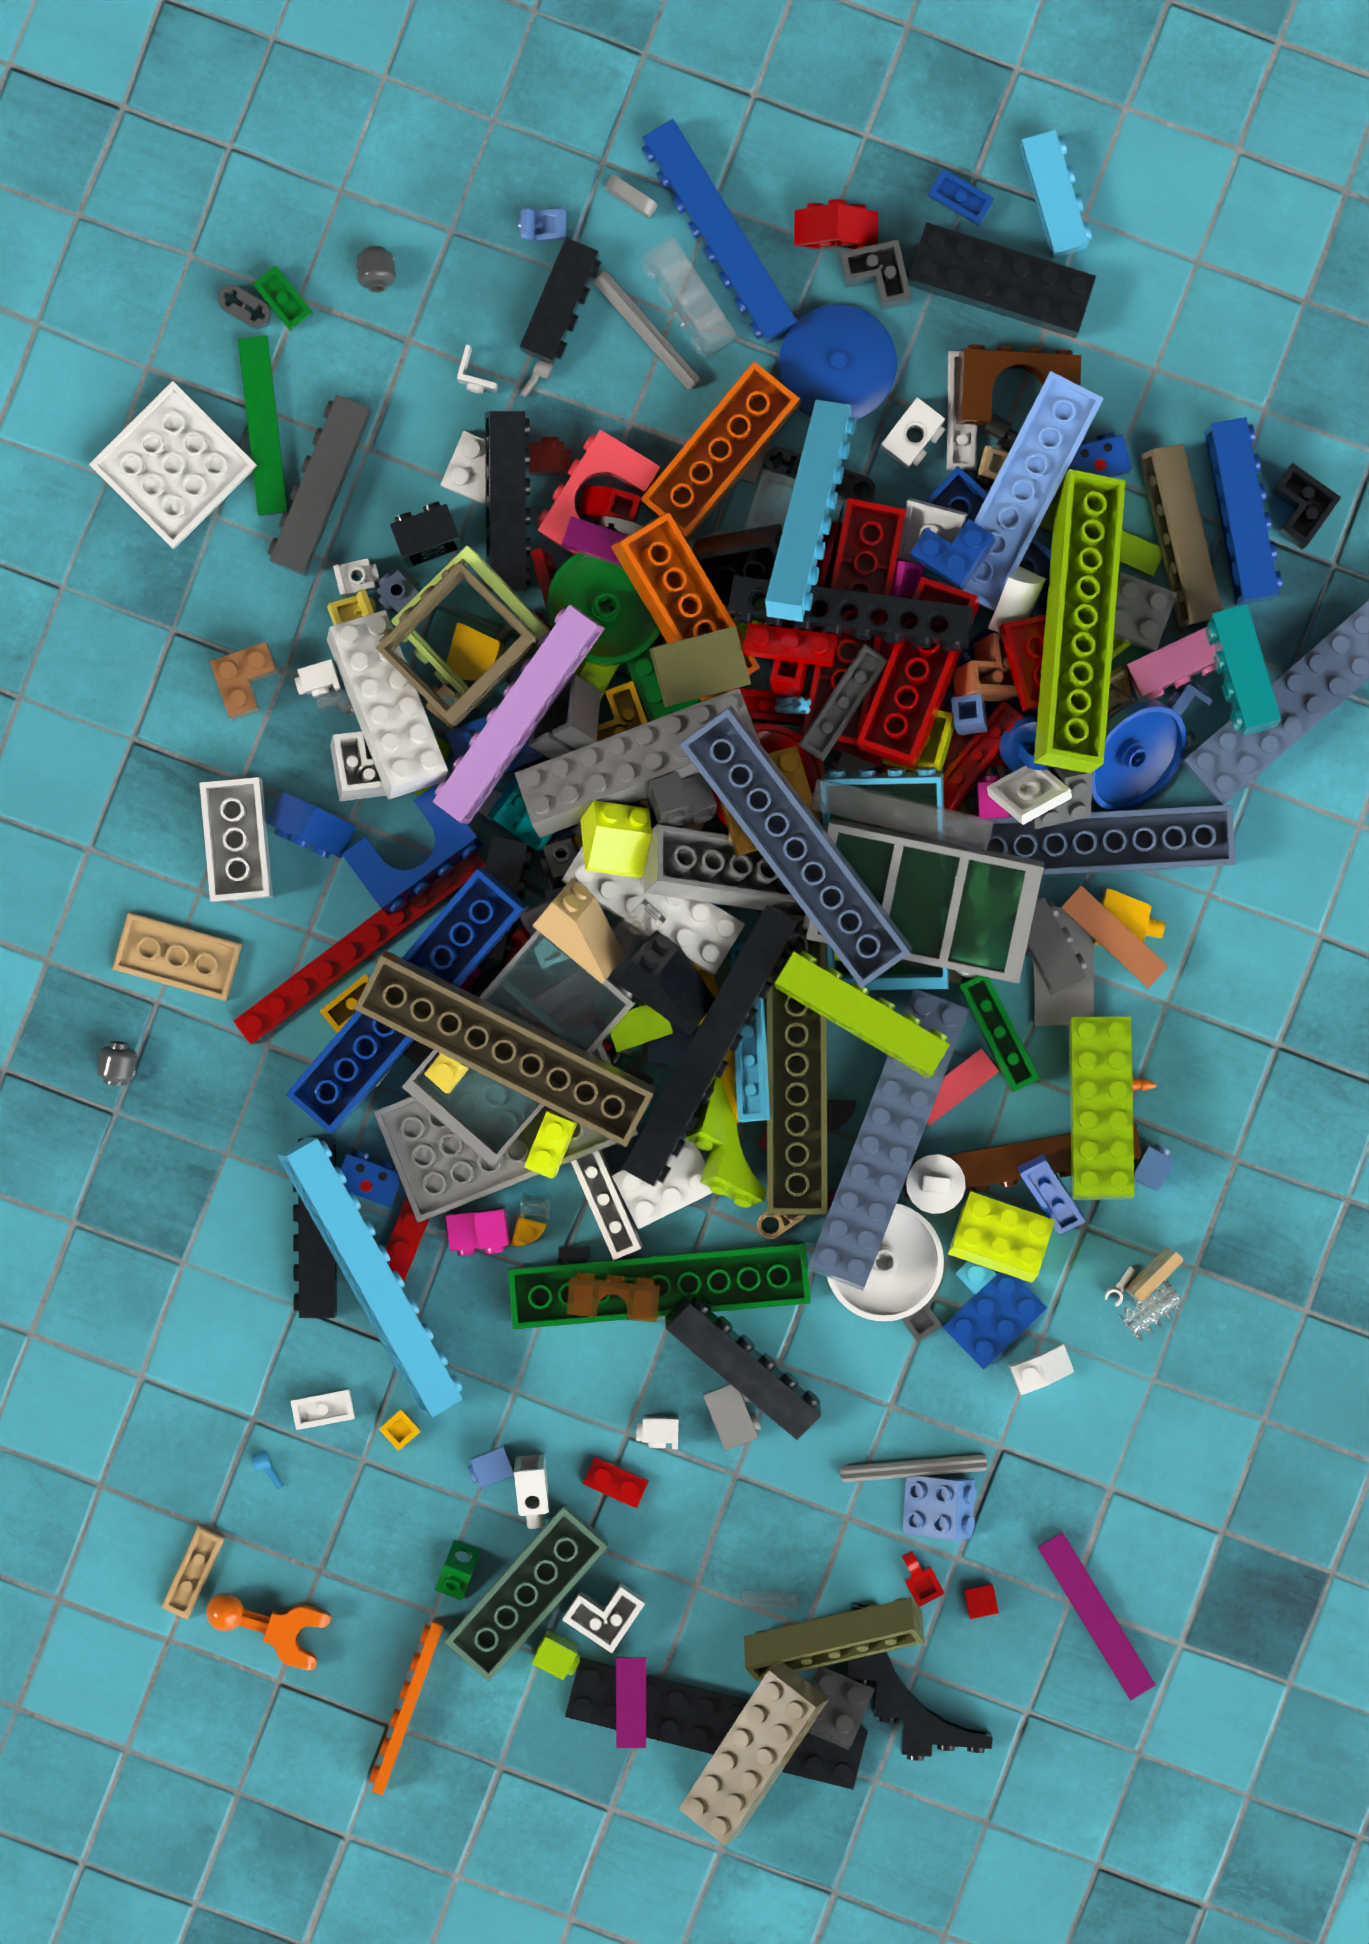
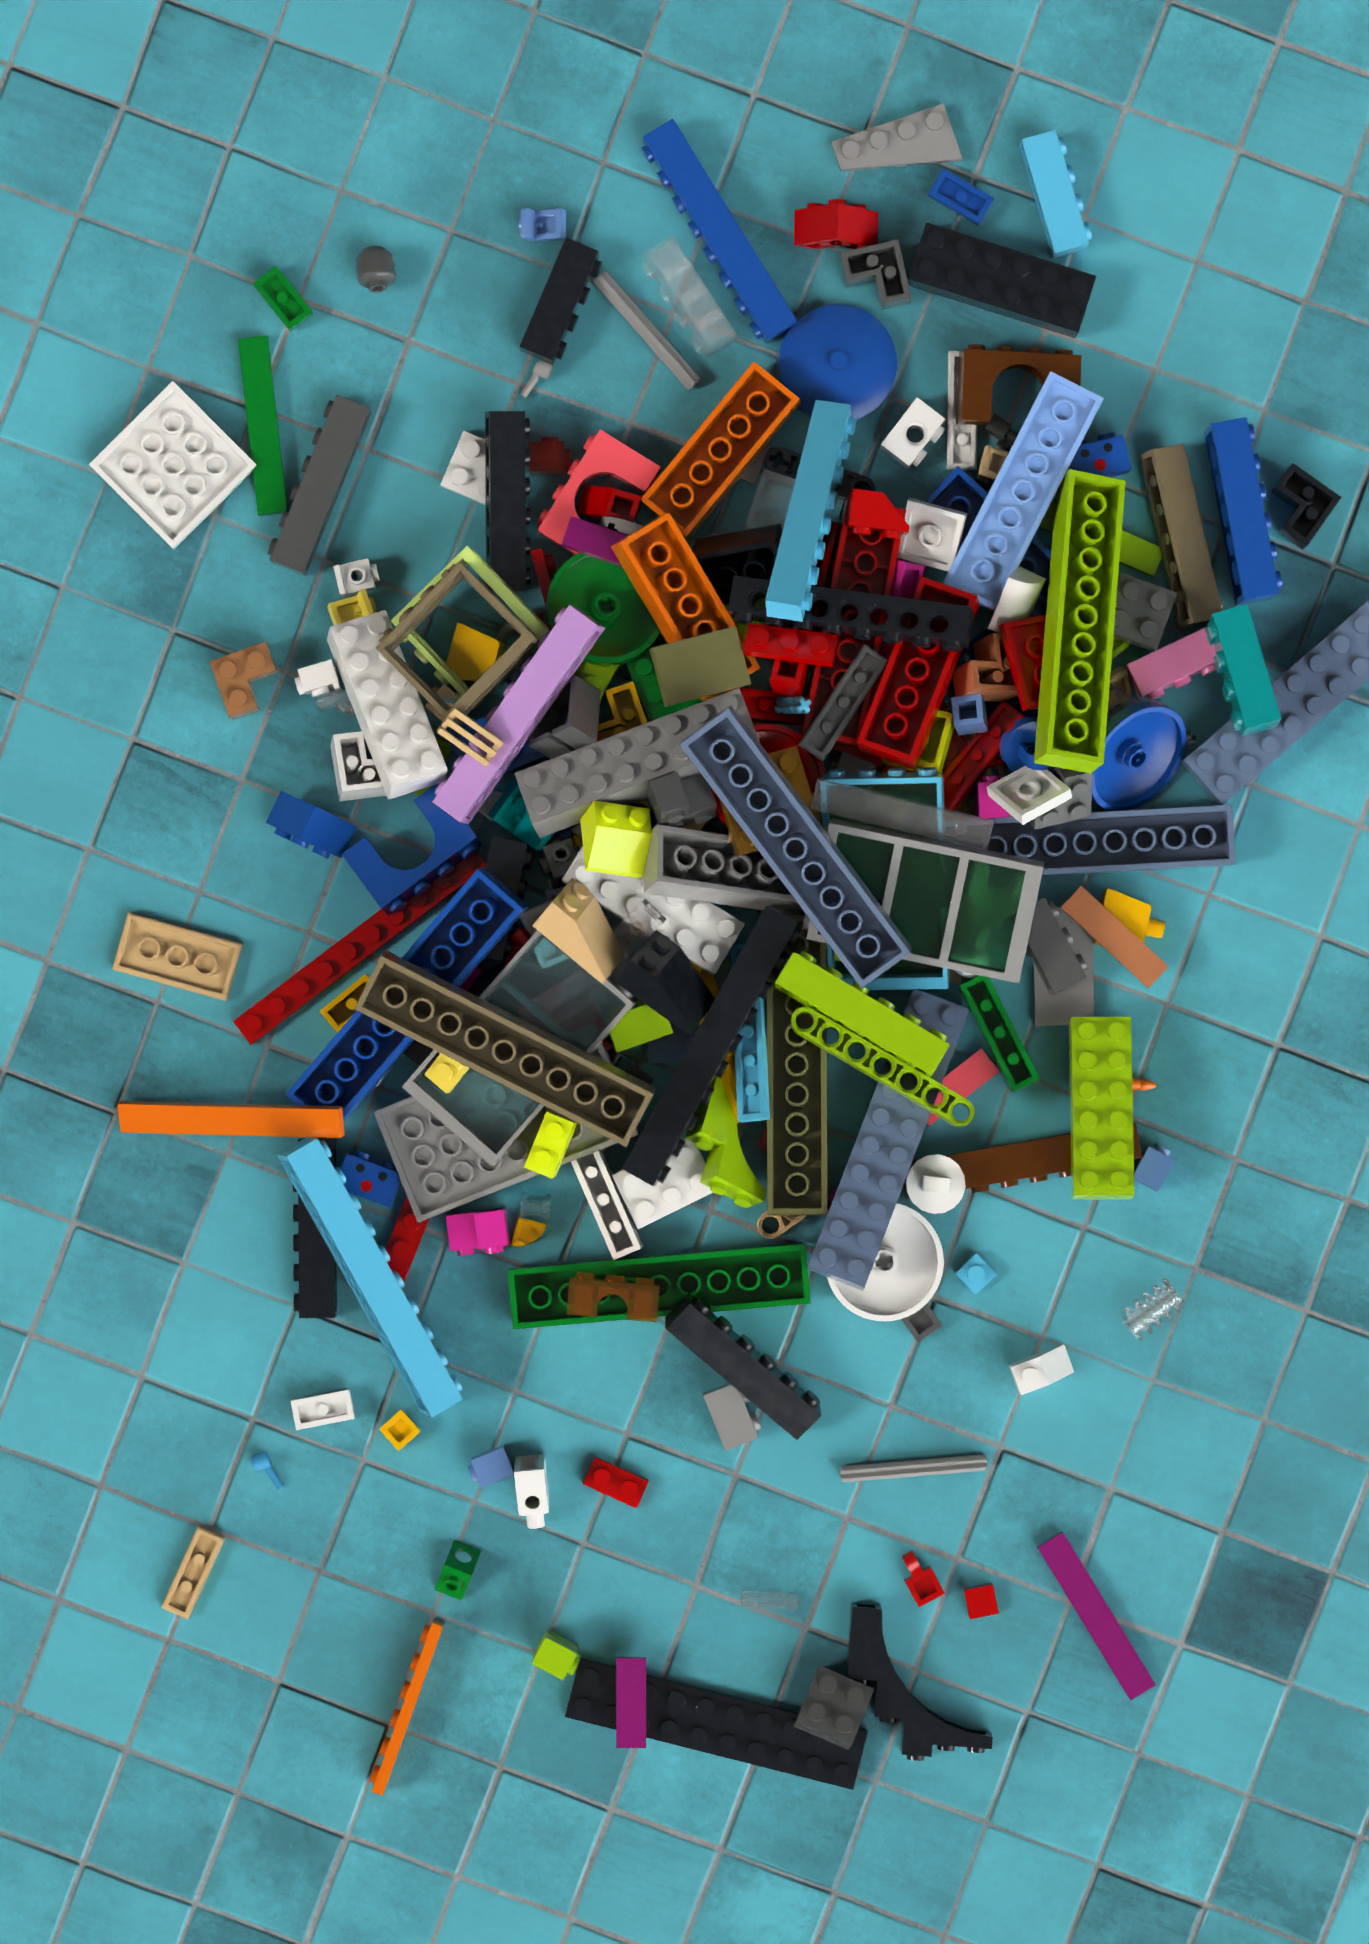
dark grey head [97,1041,137,1086] -> none
white brick [199,777,273,903] -> none
orange piece [206,1593,332,1670] -> none
dark grey beam [218,285,271,329] -> none
sand blue brick [377,570,420,613] -> none
black brick [390,501,464,568] -> none
sand green brick [444,1504,609,1682] -> none
white bracket [457,344,498,394] -> none
black tile [558,1246,589,1260] -> none
white brick [562,1583,646,1653] -> none
light grey beam [603,175,658,219] -> none
white brick [636,1416,679,1449] -> none
brick [678,1662,829,1846] -> none
olive brick [744,1597,924,1681] -> none
black tile [827,1100,856,1130] -> none
medium blue bracket [903,1476,977,1541] -> none
blue brick [910,519,995,591] -> none
blue plate [942,1272,1047,1370] -> none
neon yellow brick [948,1191,1055,1283] -> none
plate [1018,1153,1086,1235] -> none
white hand [1105,1266,1136,1306] -> none
tan tile [1124,1247,1184,1302] -> none
medium blue bracket [1166,683,1213,716] -> none
none -> orange tile [117,1101,345,1138]
none -> tan tile [437,707,504,767]
none -> lime beam [791,1007,975,1127]
none -> light grey wing [831,104,962,172]
none -> red slope [846,489,910,539]

